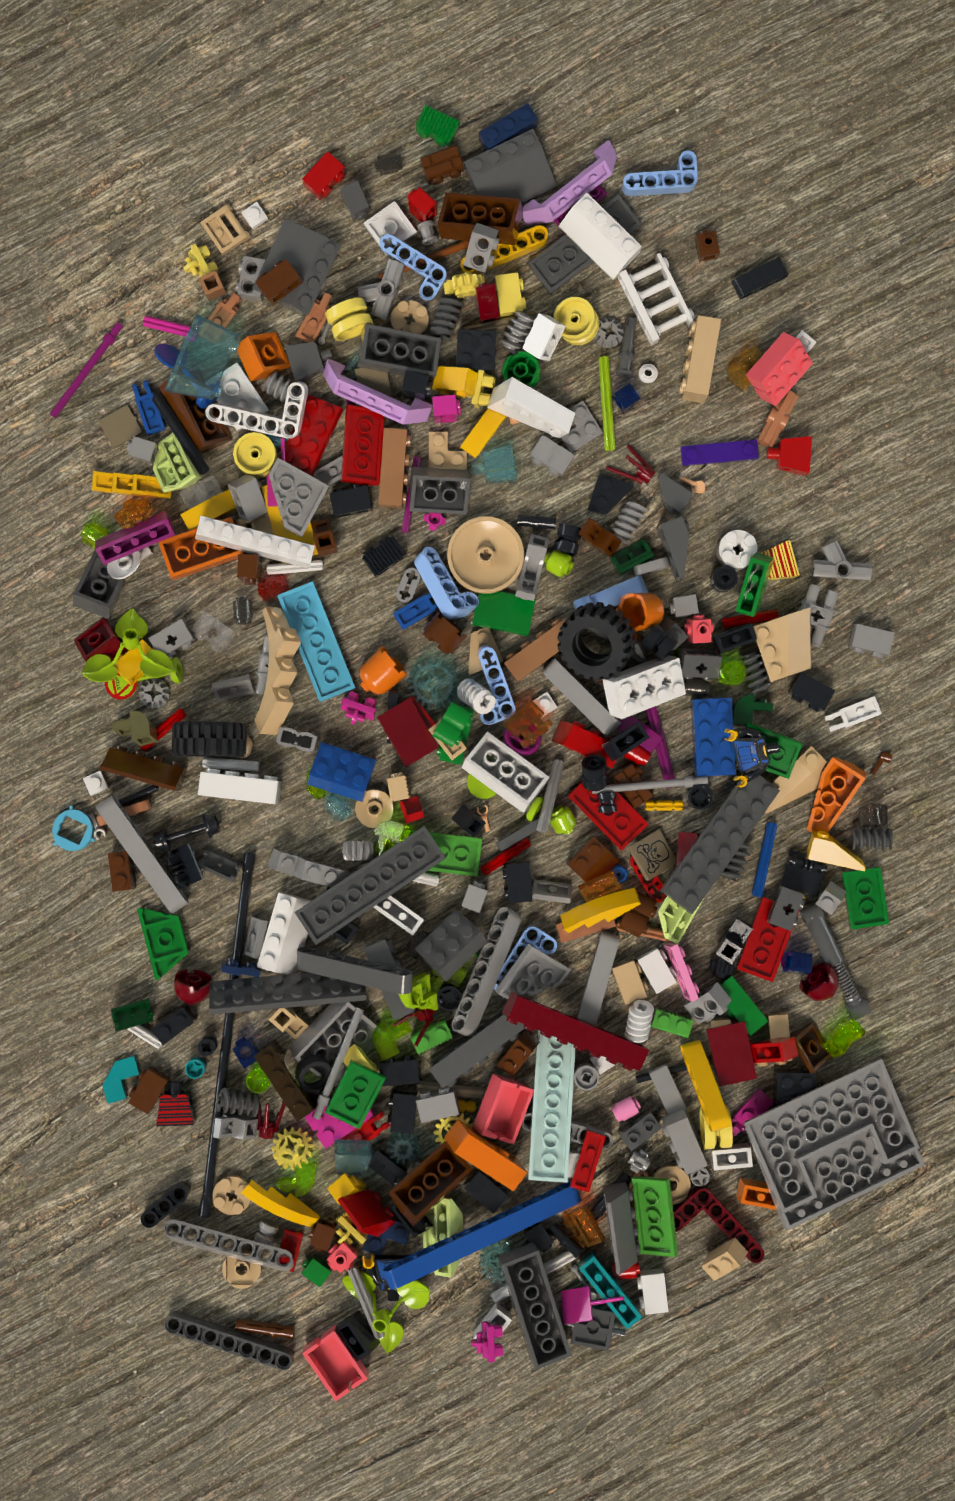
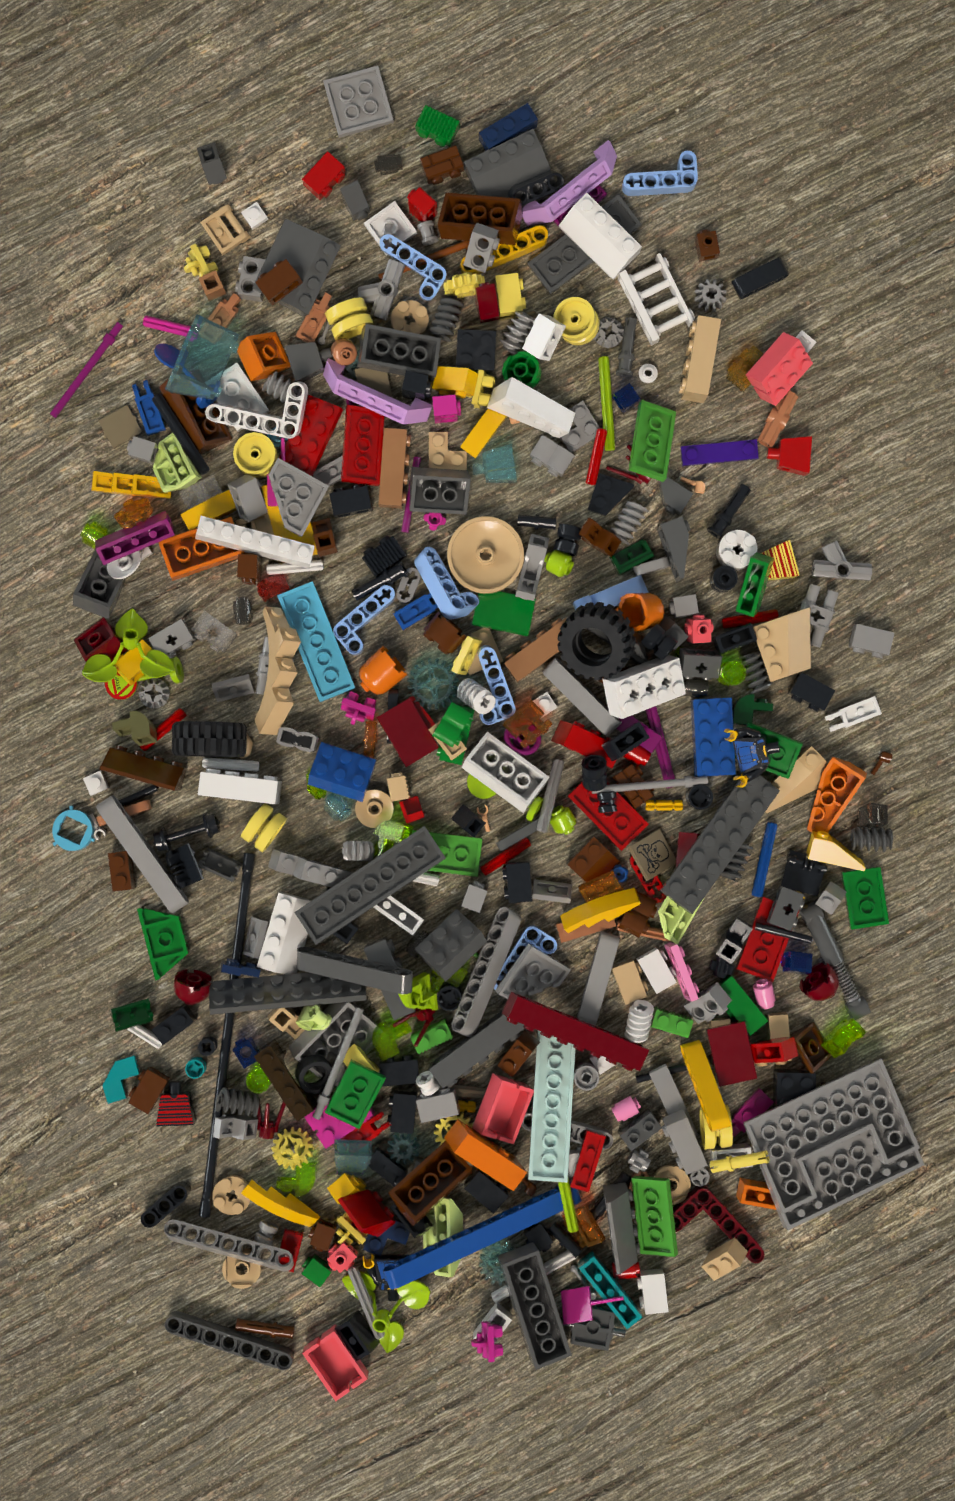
none -> dark grey slope [197,142,227,185]
none -> light yellow wheel [240,803,288,853]
none -> yellowish green piece [296,1005,332,1031]
none -> light grey plate [323,66,394,138]
none -> nougat head [331,338,357,365]
none -> light blue beam [333,585,396,655]
none -> black pin [352,561,409,601]
none -> clear orange pin [362,721,378,759]
none -> white wheel [416,1071,440,1096]
none -> light yellow plate [451,636,482,675]
none -> black beam [508,170,564,206]
none -> reddish brown hand [522,1177,537,1196]
none -> lime axle [558,1179,579,1233]
none -> red axle [586,428,607,485]
none -> bright green plate [628,400,676,482]
none -> light grey gear [694,279,727,312]
none -> black pin [707,484,751,539]
none -> light yellow pin [710,1150,770,1173]
none -> bright pink brick [753,979,776,1009]
none -> black bar [754,922,813,944]

